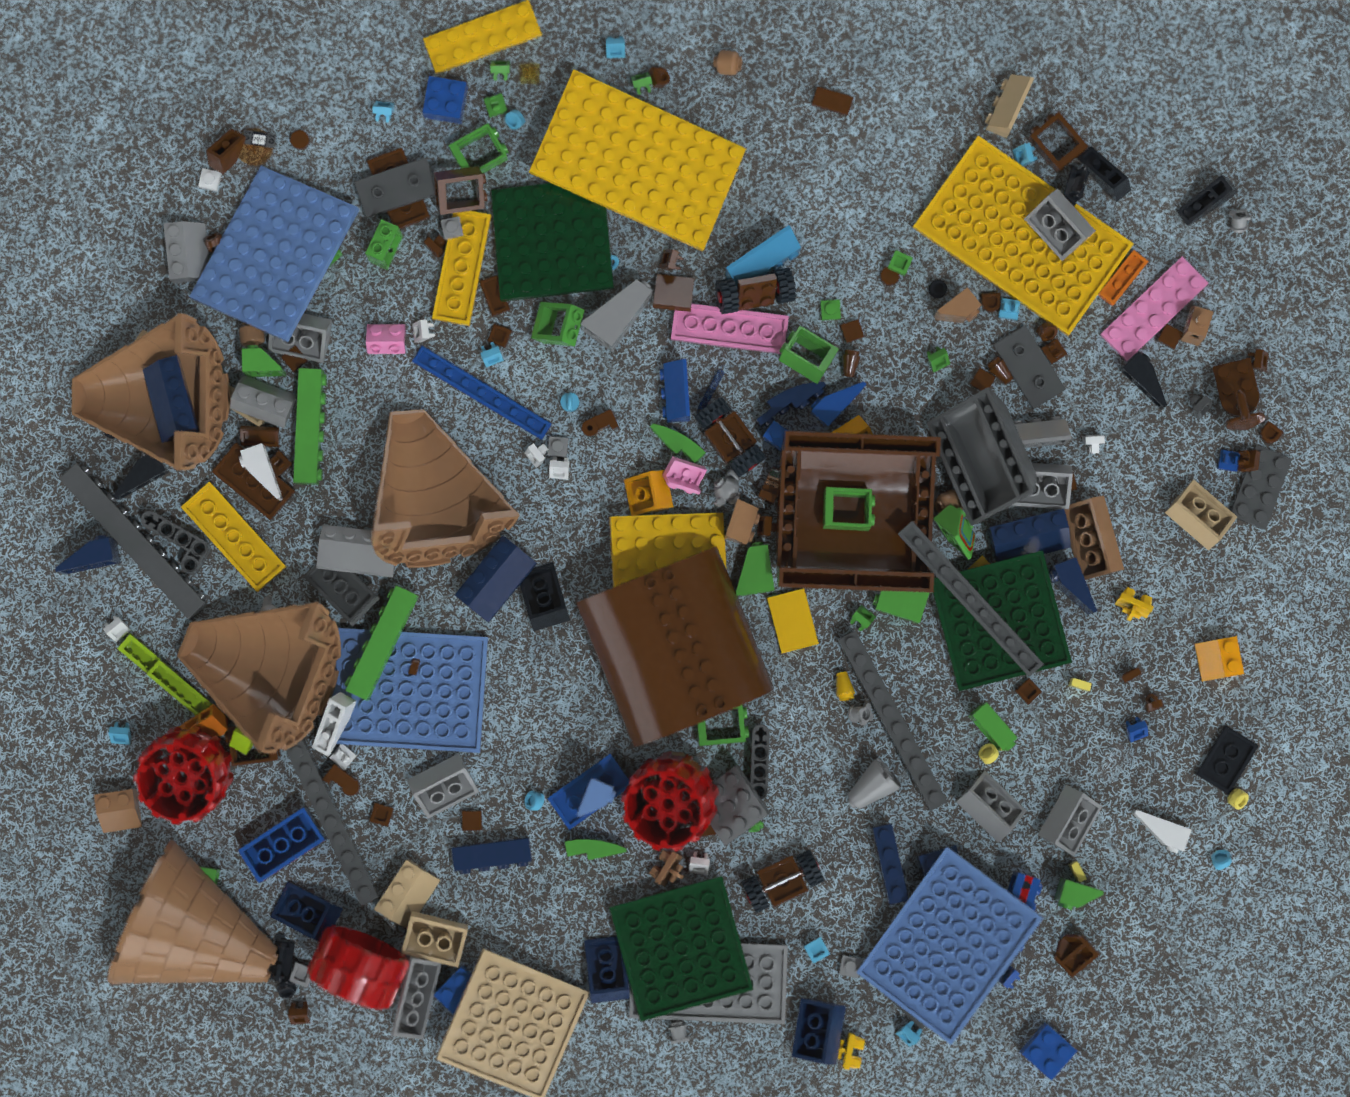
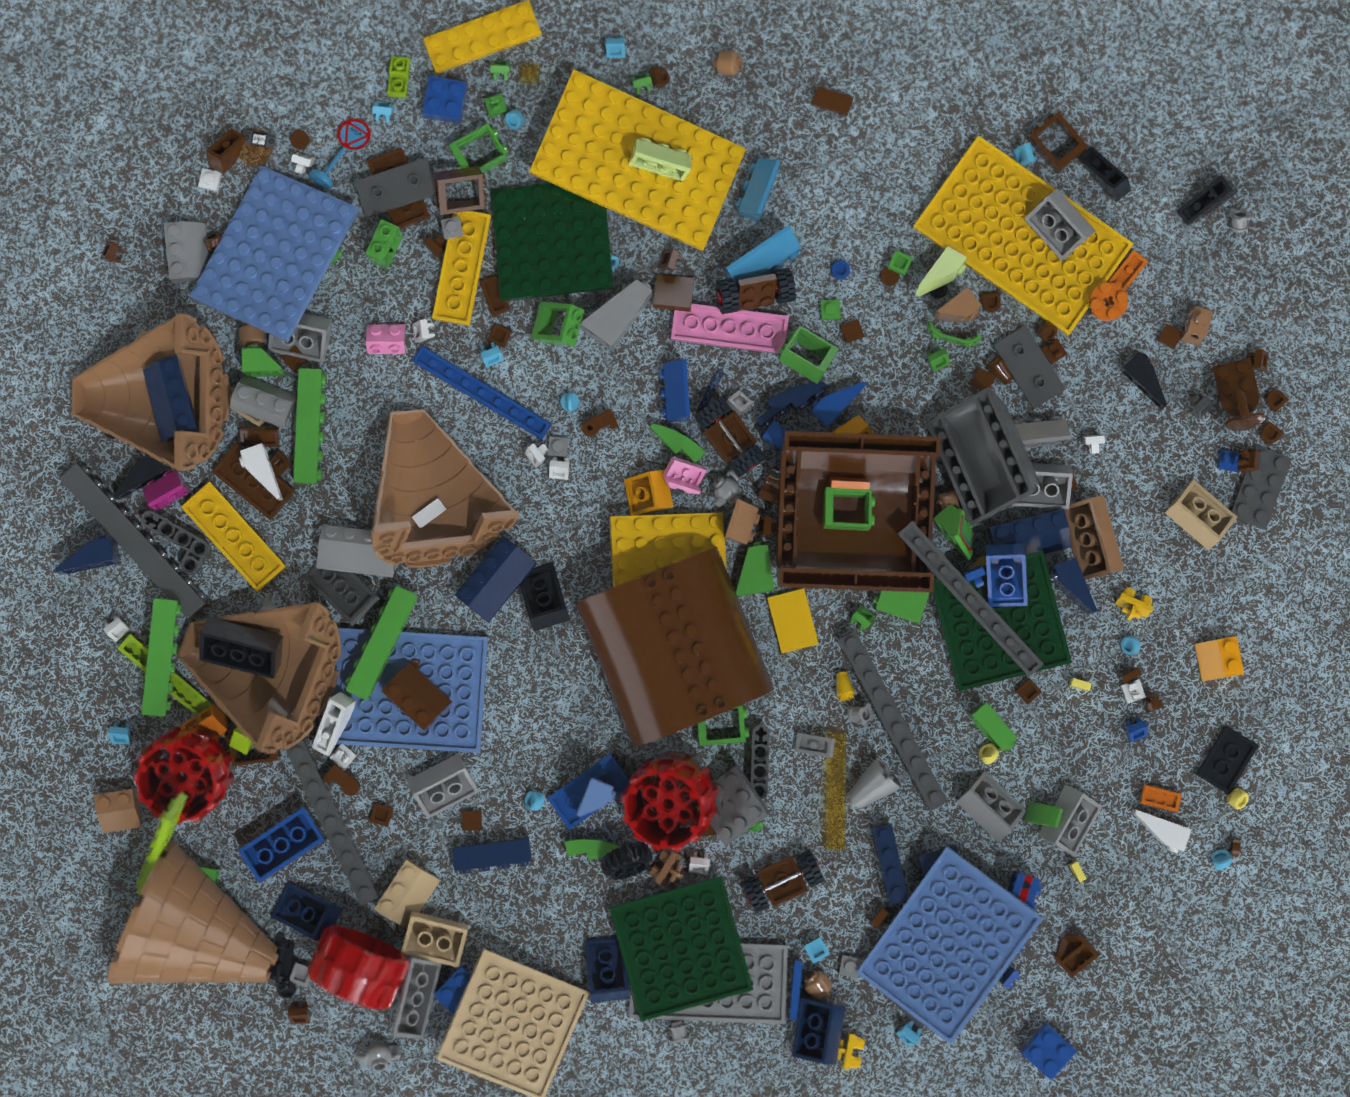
reddish brown cone [842,349,861,378] -> none
tan slope [985,74,1034,138] -> none
medium azure tile [998,298,1020,320] -> none
bright green slope [1054,878,1104,910] -> none
black hinge [1063,165,1090,206] -> none
bright pink plate [1100,256,1209,362] -> none
none -> reddish brown tile [100,241,125,263]
none -> lime plate [136,792,187,895]
none -> bright green brick [141,598,182,717]
none -> dark pink slope [142,470,190,511]
none -> black brick [199,617,283,679]
none -> white tile [291,152,315,174]
none -> dark azure piece [308,119,371,190]
none -> light grey piece [354,1041,401,1072]
none -> reddish brown slope [381,663,452,731]
none -> lime slope [387,56,410,98]
none -> white sticker [412,498,446,528]
none -> black gear [601,842,653,881]
none -> yellowish green slope [628,138,692,181]
none -> light grey plate [726,390,753,416]
none -> dark azure slope [736,158,781,222]
none -> blue tile [789,960,802,1021]
none -> light grey plate [795,732,835,758]
none -> medium nougat head [804,970,833,1000]
none -> clear yellow plate [825,733,846,850]
none -> orange tile [829,477,870,490]
none -> blue tile [831,260,850,280]
none -> reddish brown tile [869,907,888,928]
none -> yellowish green slope [916,246,967,297]
none -> bright green piece [927,321,982,348]
none -> blue tile [964,565,986,588]
none -> blue slope [986,544,1028,607]
none -> bright green slope [1024,802,1063,828]
none -> orange plate [1089,282,1128,321]
none -> white tile [1120,679,1146,704]
none -> medium azure tile [1121,635,1140,655]
none -> orange plate [1139,784,1182,813]
none -> reddish brown tile [1230,837,1241,857]
none -> reddish brown tile [1265,390,1289,413]

